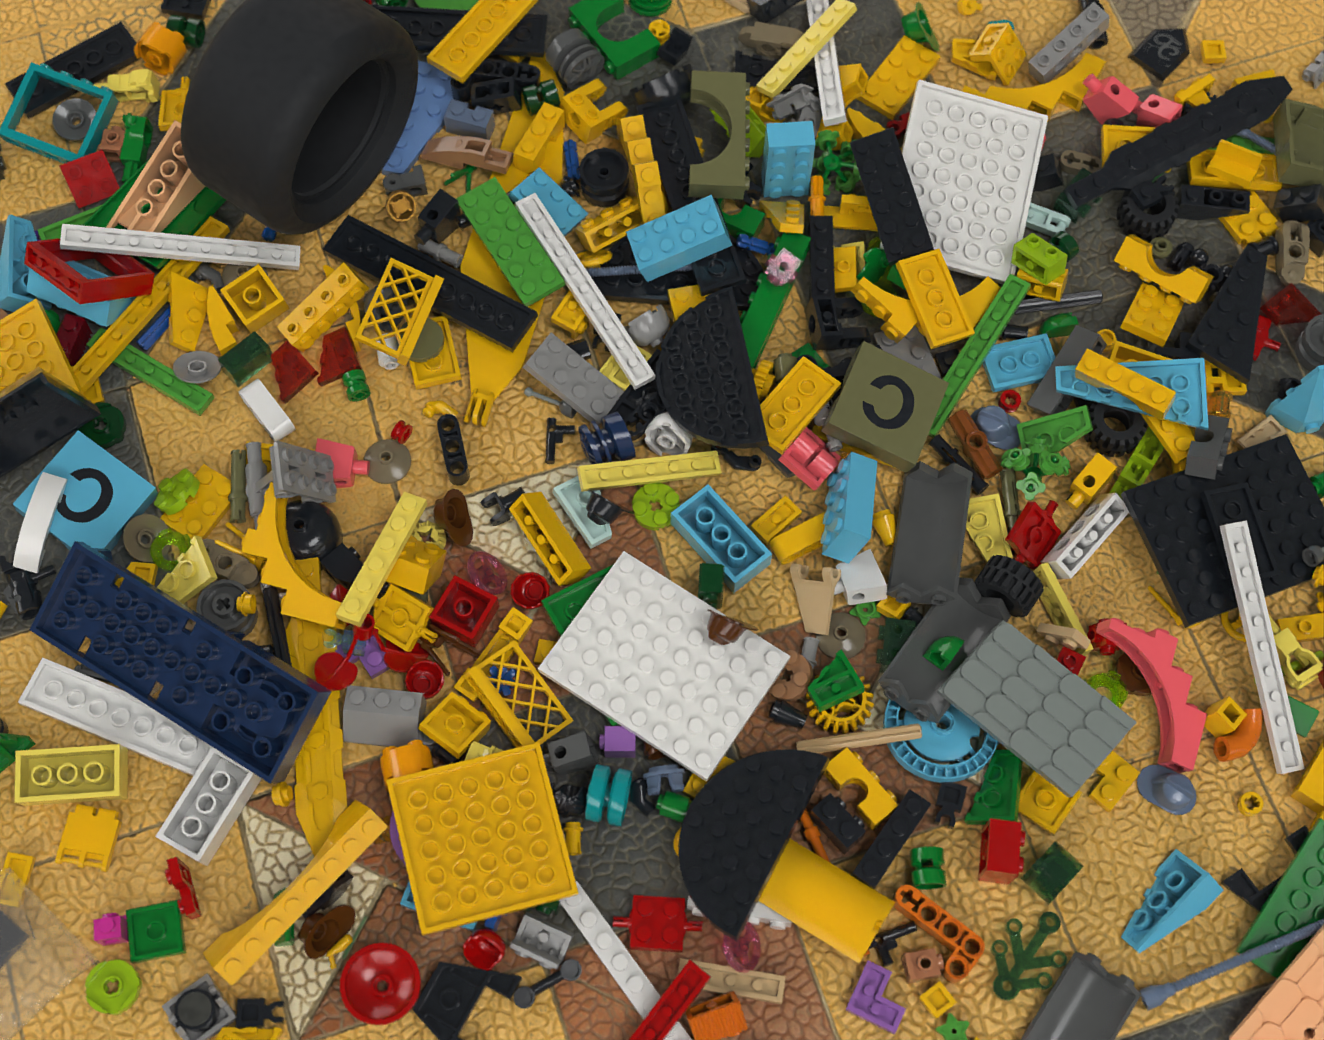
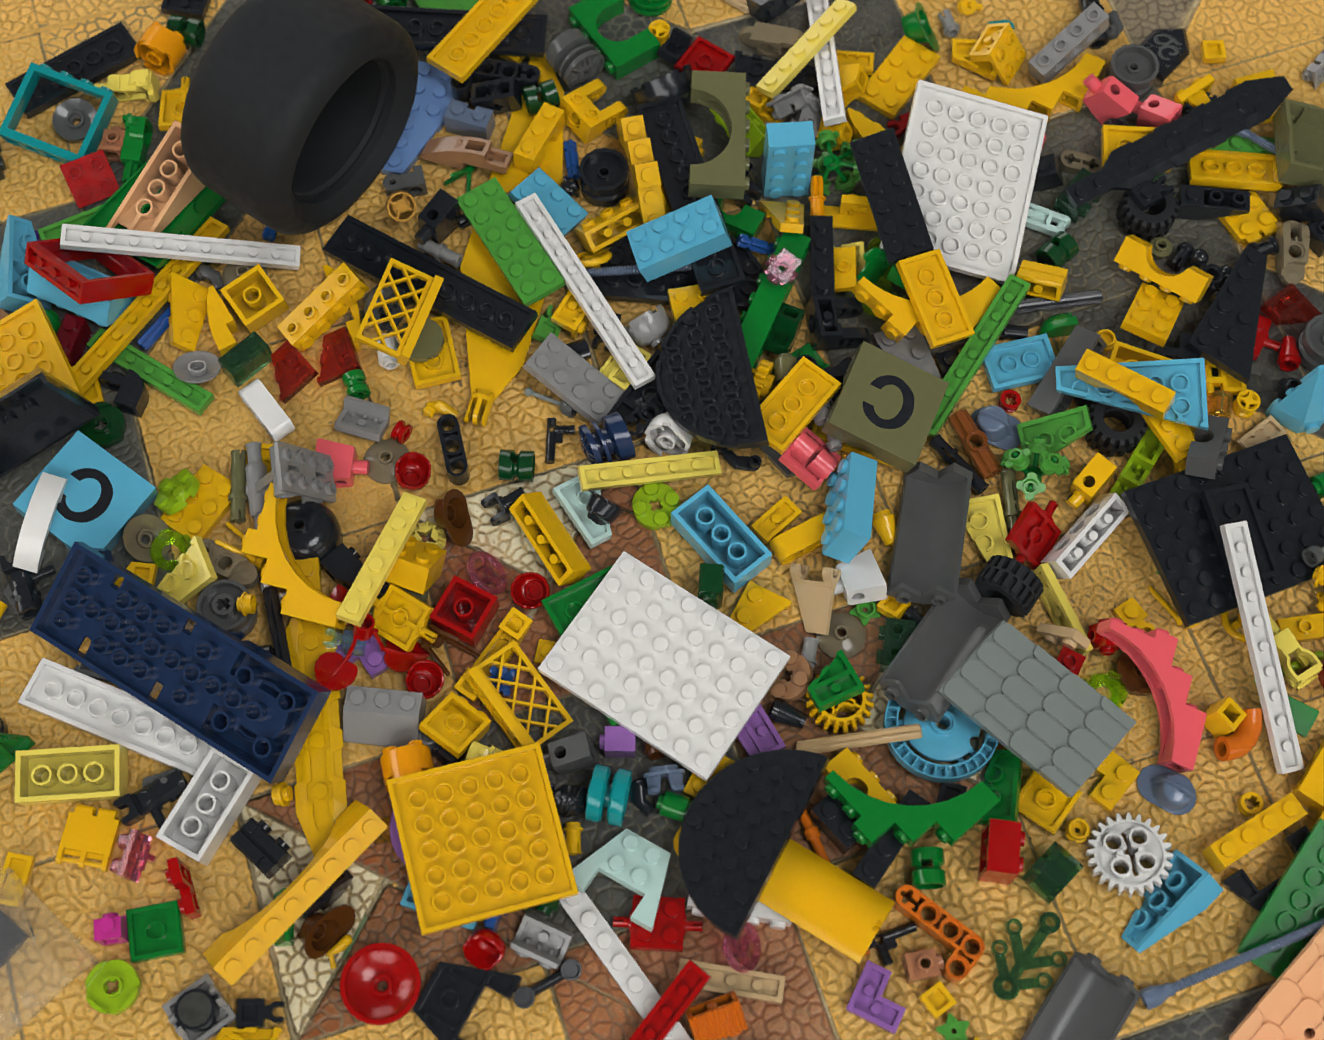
reddish brown piece [707,609,758,645] -> none
green brick [923,636,965,671] -> none
lime brick [1011,233,1068,285] -> none
yellow panel [1206,139,1263,189] -> none
none -> black brick [100,369,149,418]
none -> clear pink hips [110,829,156,883]
none -> black piece [113,768,188,830]
none -> black brick [230,817,292,879]
none -> light grey bracket [335,395,390,442]
none -> red hair [395,451,431,491]
none -> dark green wheel [498,449,535,482]
none -> bright green plate [531,305,562,343]
none -> light aqua wing [572,828,671,932]
none -> red plate [674,36,735,72]
none -> yellow wing [730,581,792,633]
none -> medium lavender plate [737,704,786,756]
none -> dark green brick [764,303,805,355]
none -> green arch [824,770,1000,848]
none -> yellow plate [836,50,874,76]
none -> light grey pin [938,9,960,38]
none -> yellow plate [1065,818,1090,843]
none -> white gear [1086,813,1174,898]
none -> dark grey wheel [1105,44,1159,101]
none -> dark grey arm [1106,11,1124,40]
none -> yellow plate [1112,596,1156,632]
none -> yellow arch [1201,792,1308,874]
none -> yellow wheel [1232,389,1261,419]
none -> red cone [1277,336,1301,372]

